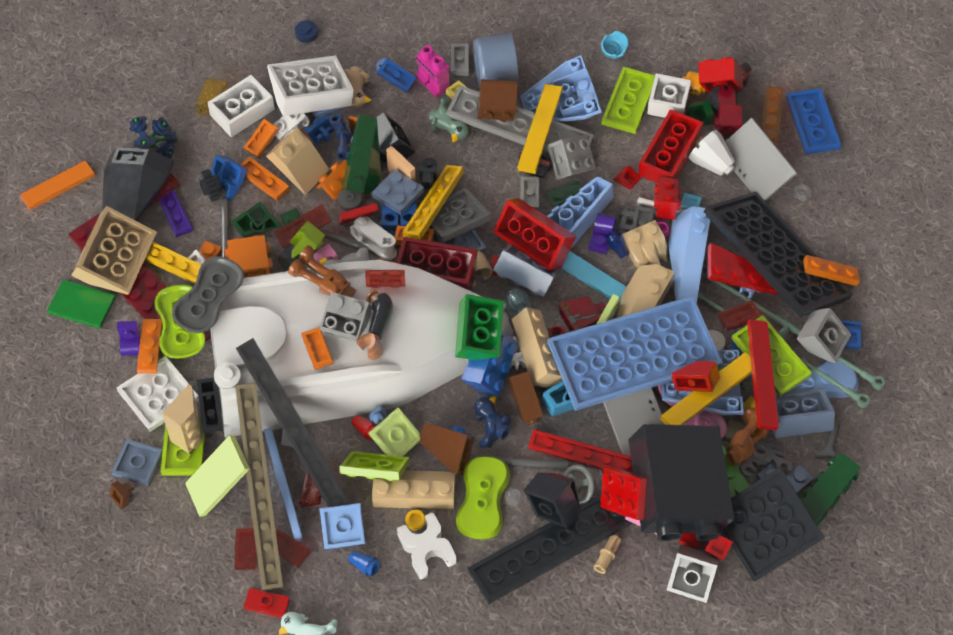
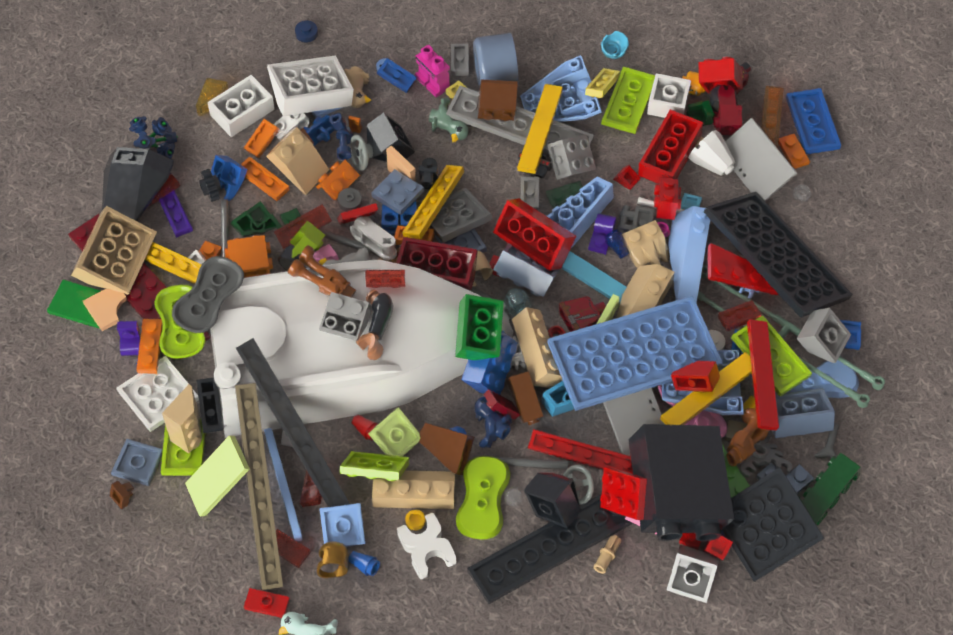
orange tile [20,161,95,210] -> none
clear red plate [234,528,257,570] -> none
orange plate [301,327,333,371] -> none
dark green wedge [341,114,381,193] -> none
medium blue arm [369,406,388,424] -> none
orange plate [803,255,860,286] -> none
none -> light nougat tile [83,289,127,331]
none -> pearl gold helmet [317,541,349,578]
none -> dark red plate [484,389,520,420]
none -> light yellow plate [585,68,620,99]
none -> orange plate [777,134,810,169]

